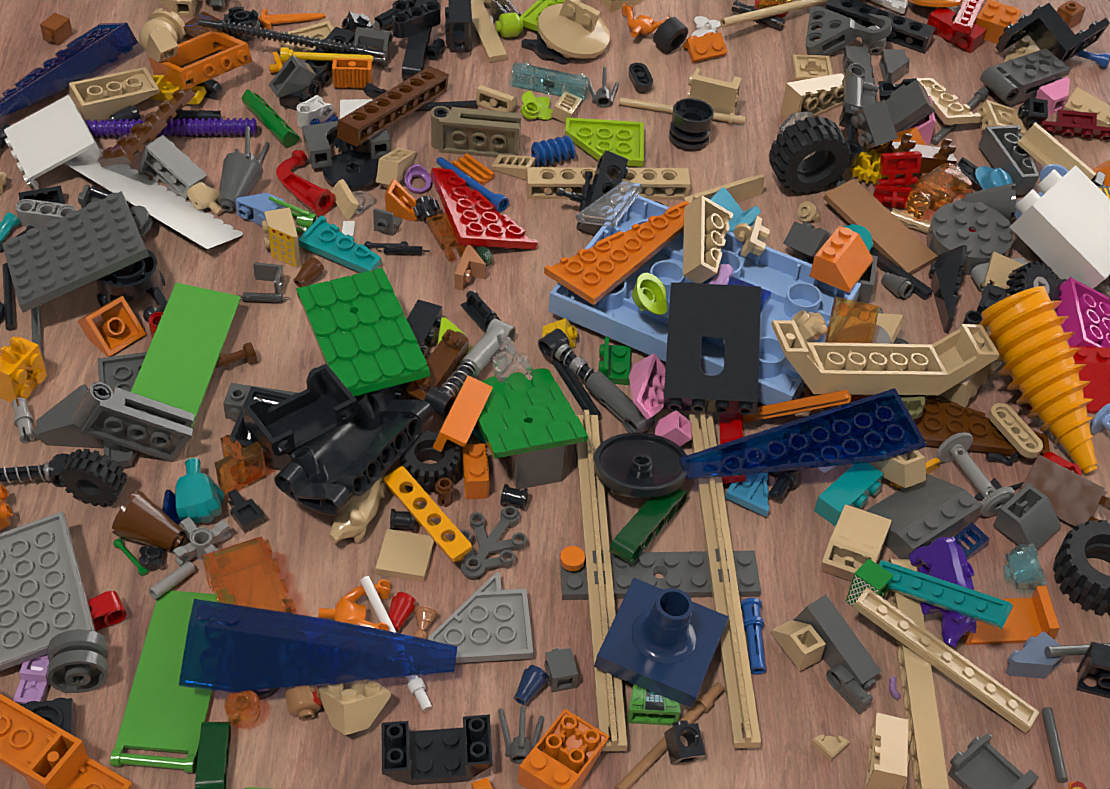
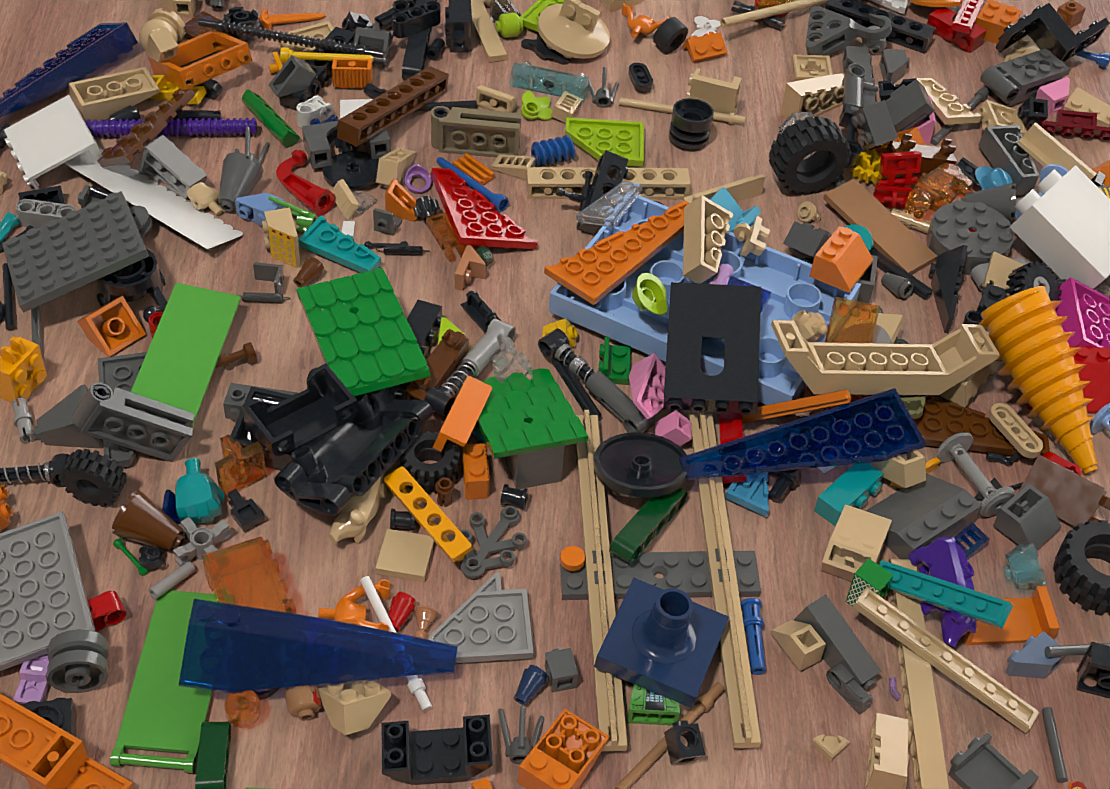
dark orange brick [40,13,73,46] -> none

